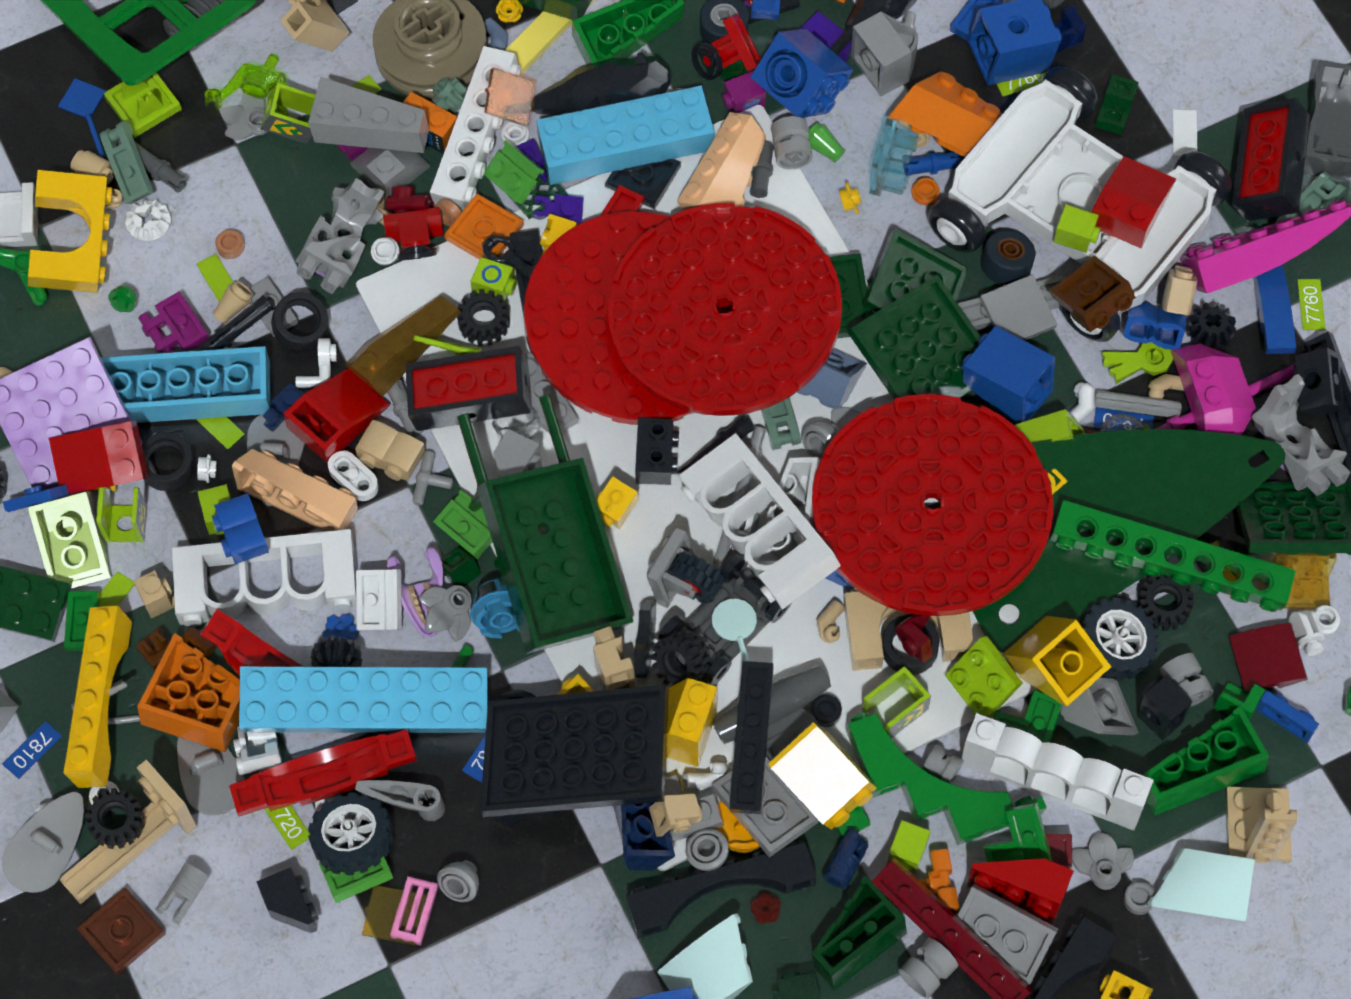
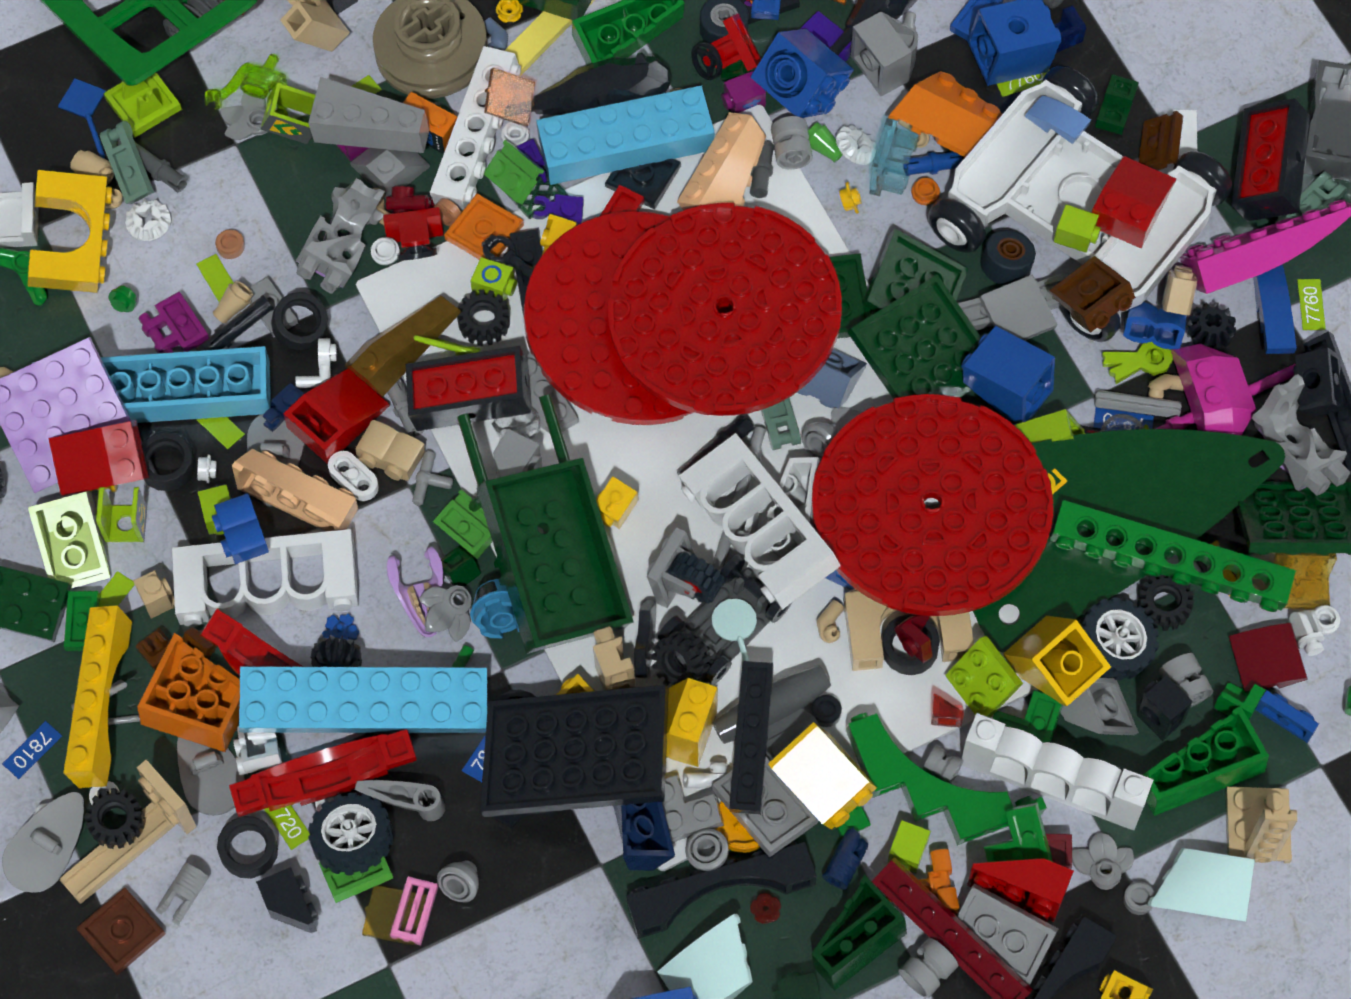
blue plate [3,485,69,512] -> none
white plate [356,569,402,630] -> none
sand green gear [432,77,467,112] -> none
black brick [635,418,679,485] -> none
tan brick [649,793,702,837] -> none
lime piece [862,666,931,738] -> none
white arm [1069,382,1095,423] -> none
none -> black tyre [217,816,278,879]
none -> white gear [836,125,877,165]
none -> clear red slope [931,694,964,728]
none -> medium blue slope [1025,95,1091,144]
none -> reddish brown plate [1139,111,1183,170]

